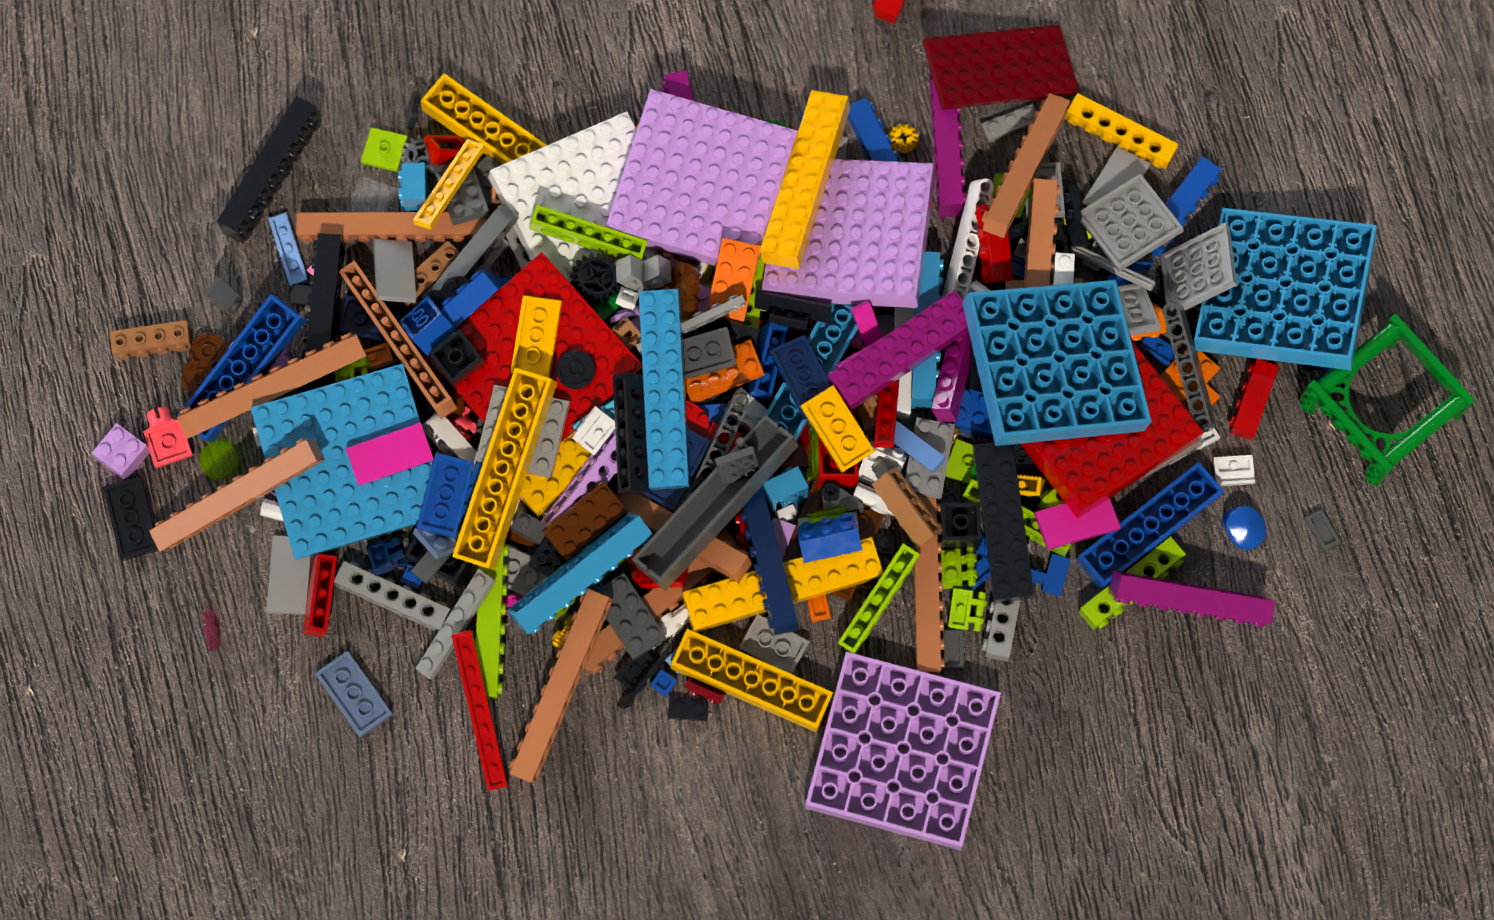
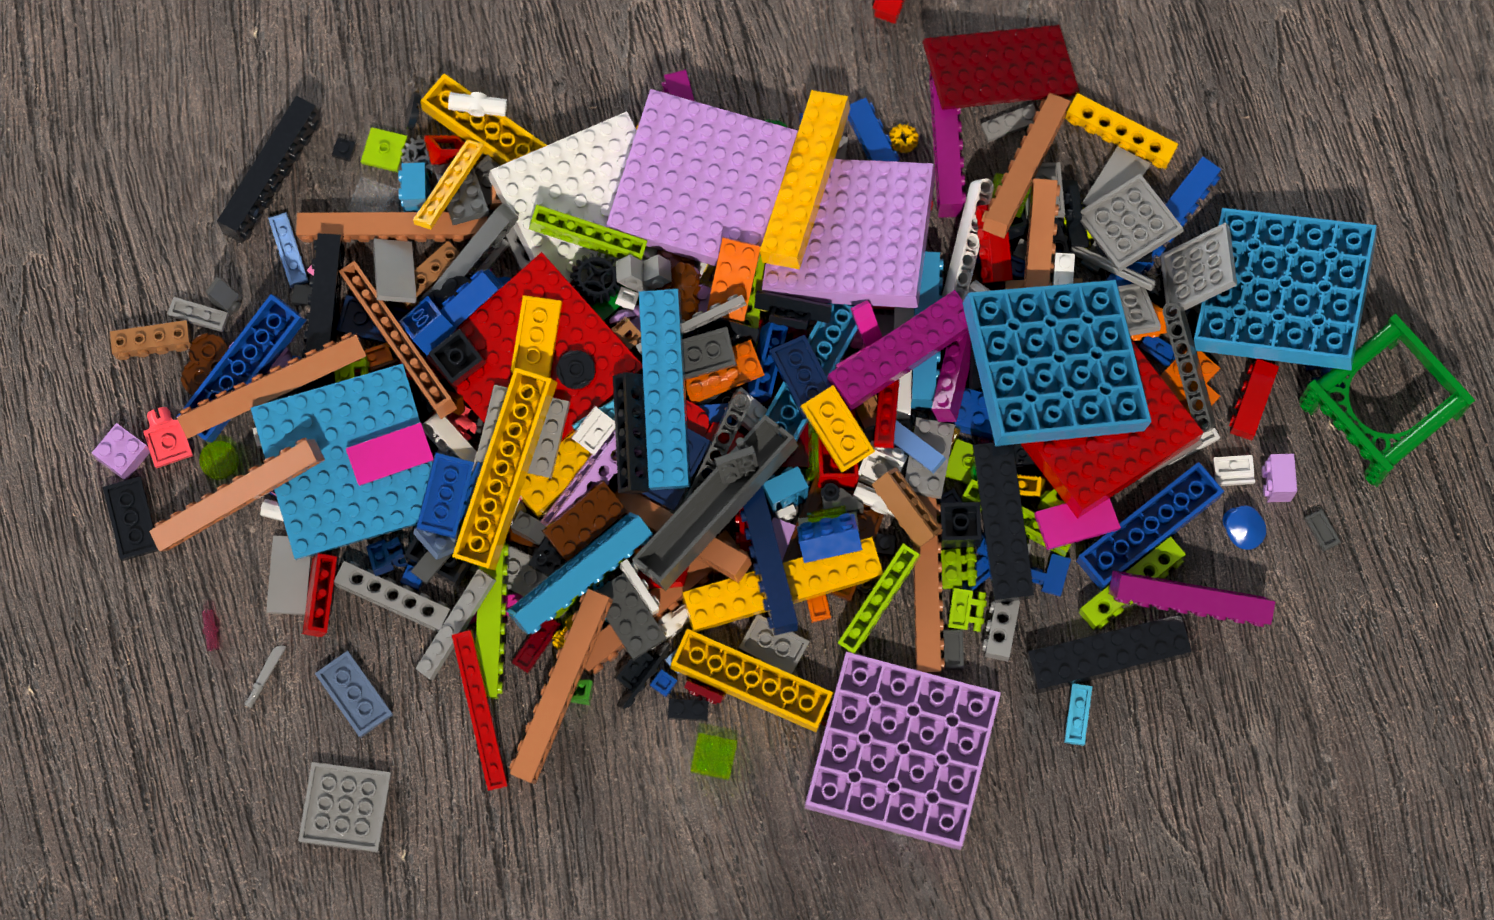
none -> light grey plate [167,297,229,332]
none -> light grey piece [244,646,286,708]
none -> light grey plate [298,762,392,853]
none -> black plate [332,137,356,162]
none -> white piece [448,92,507,117]
none -> dark red tile [512,619,562,674]
none -> bright green slope [571,680,594,706]
none -> white plate [620,559,660,616]
none -> clear neon green plate [690,733,738,781]
none -> black brick [1026,614,1192,694]
none -> medium azure plate [1064,683,1092,746]
none -> lavender brick [1262,454,1297,502]

